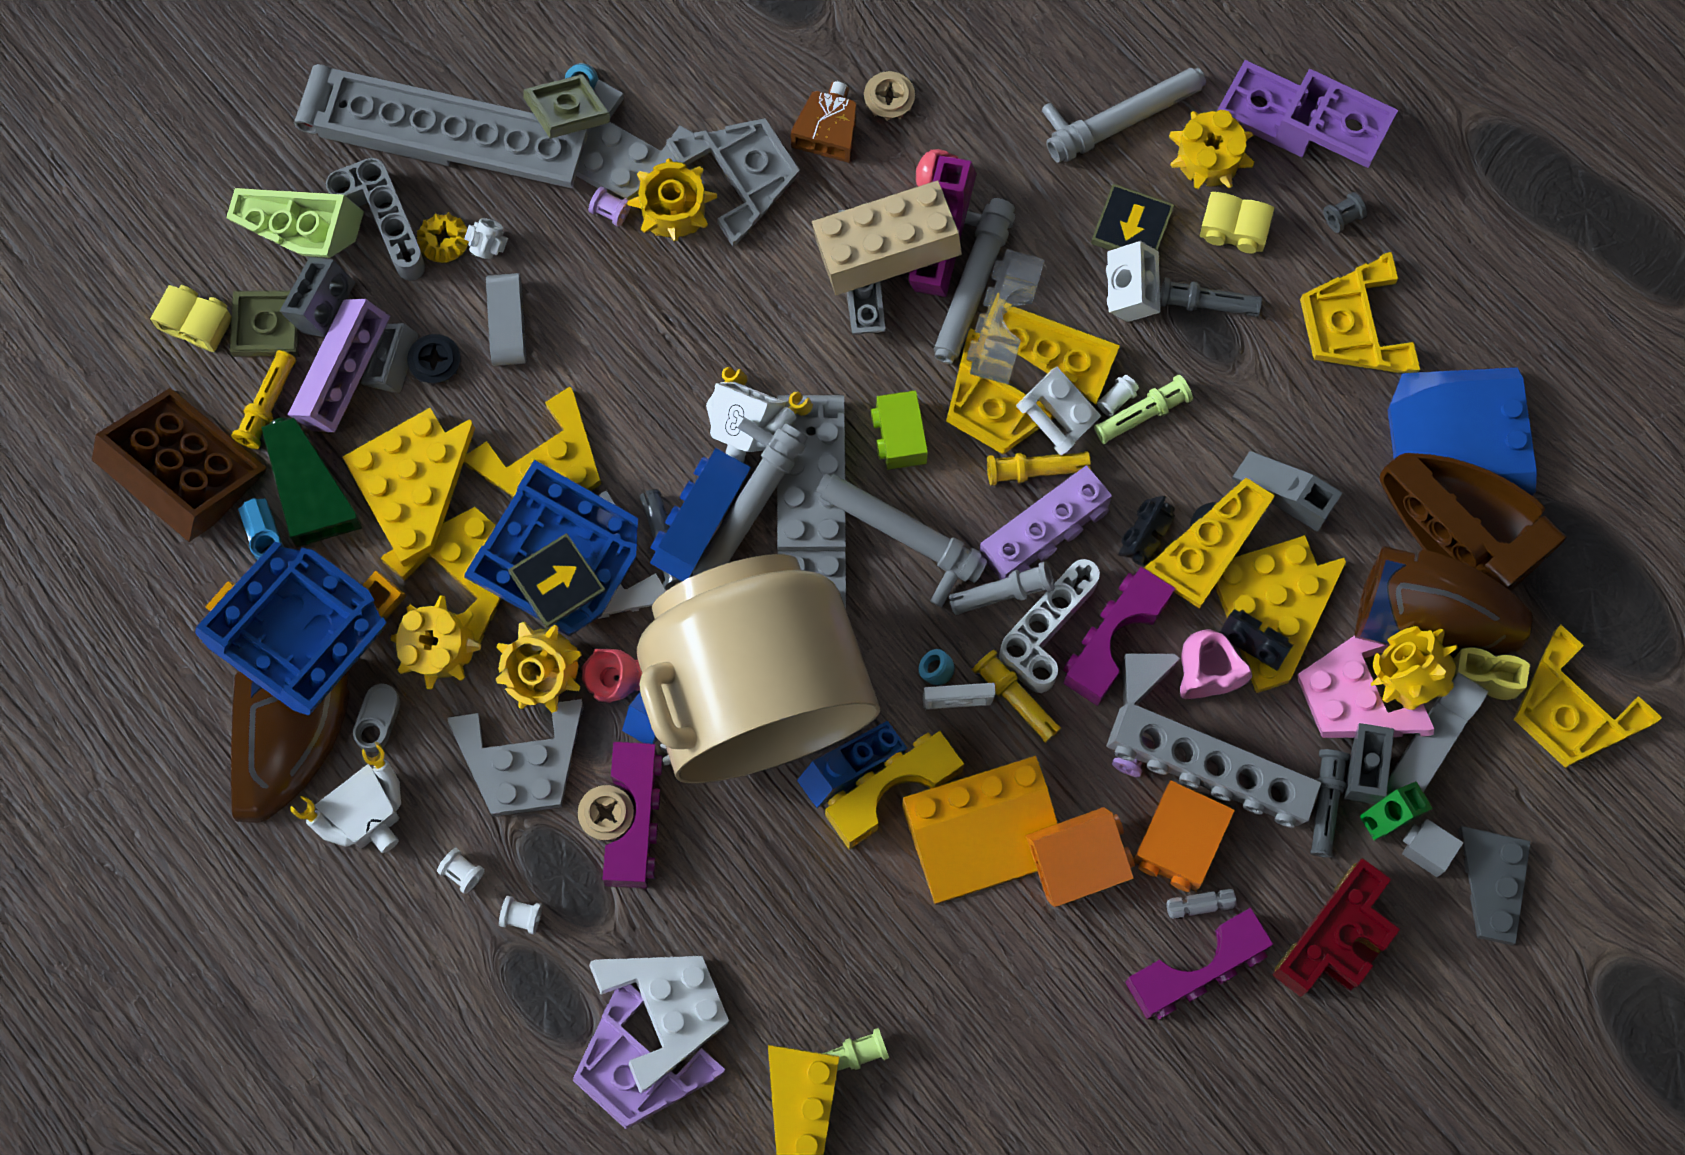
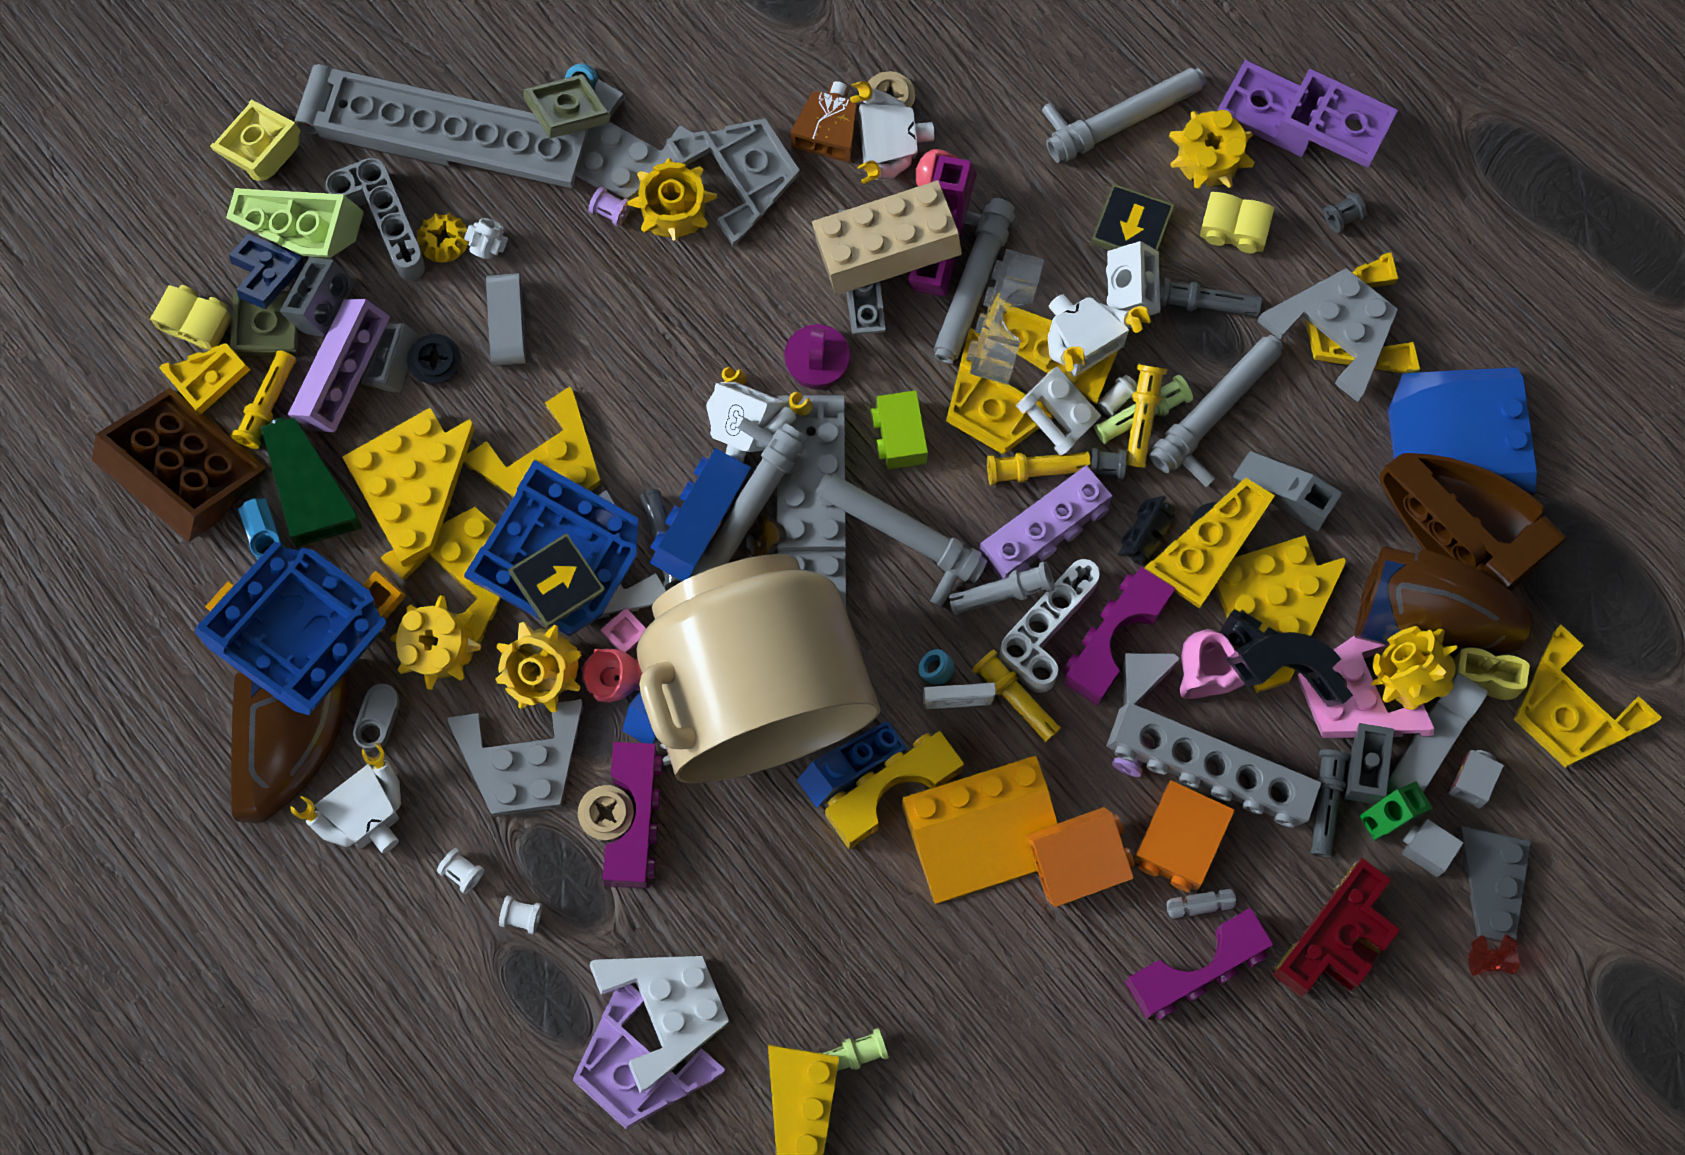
none -> yellow wing [159,343,251,414]
none -> light yellow slope [210,99,301,181]
none -> dark blue plate [229,233,304,310]
none -> bright pink plate [601,608,646,654]
none -> dark brown piece [747,515,786,557]
none -> magenta tile [784,324,850,389]
none -> torso [850,81,934,184]
none -> torso [1047,294,1151,377]
none -> dark grey bush [1090,448,1126,480]
none -> yellow pin [1126,364,1168,468]
none -> light grey cylinder [1149,335,1283,487]
none -> black arch [1226,632,1353,707]
none -> light grey wing [1257,268,1398,402]
none -> light grey brick [1448,750,1504,809]
none -> clear red piece [1467,934,1520,976]

